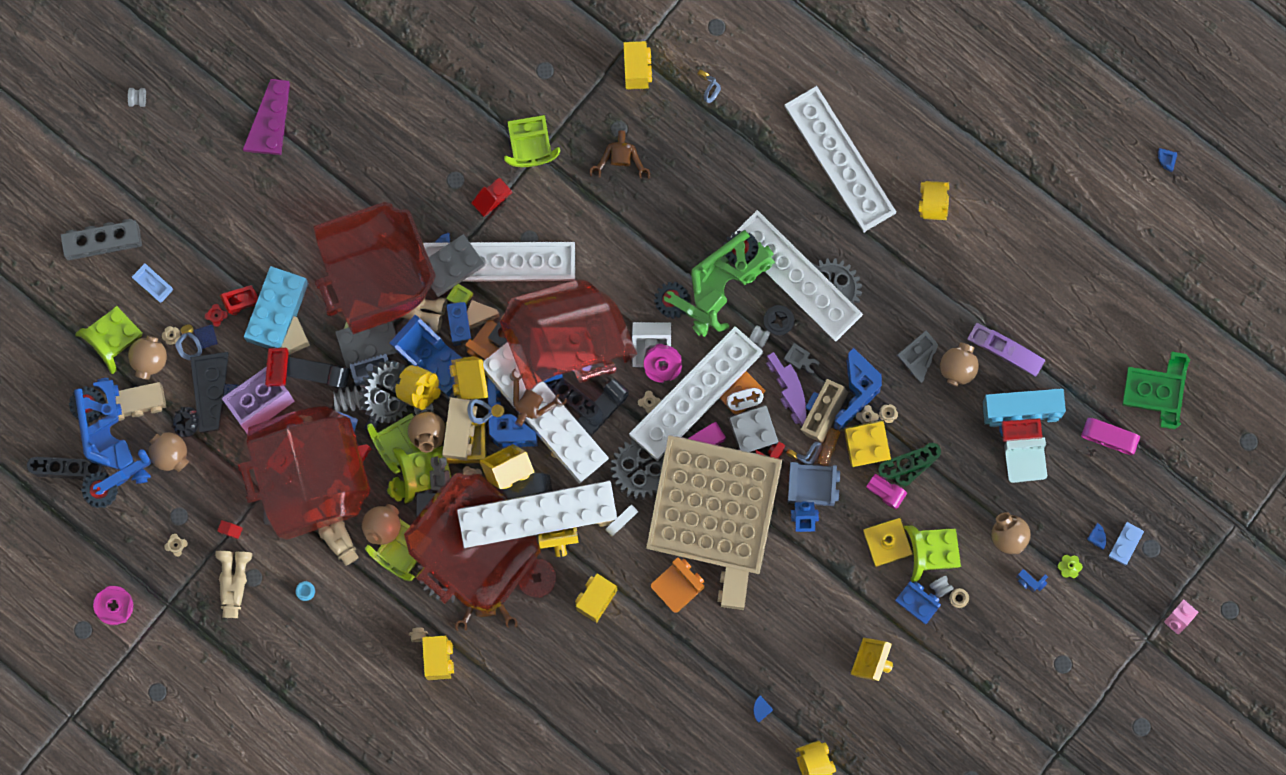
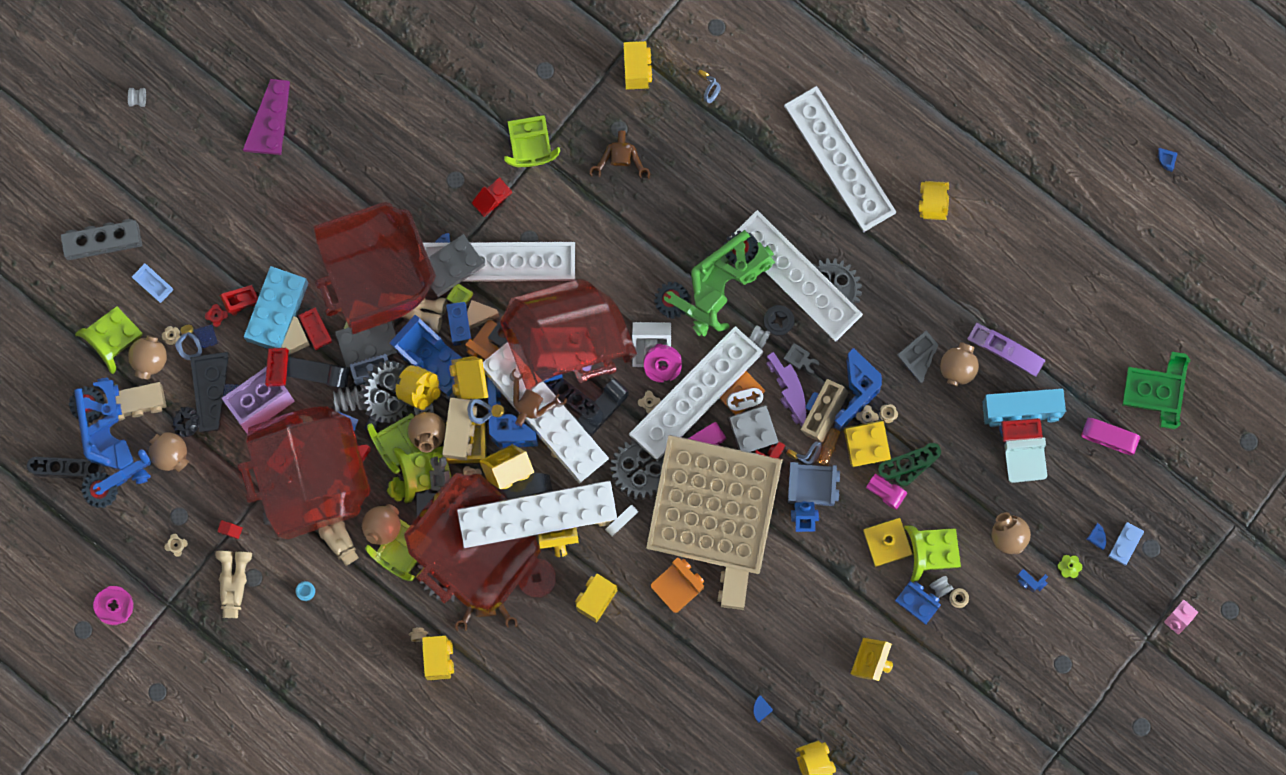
none -> red plate [298,307,332,350]

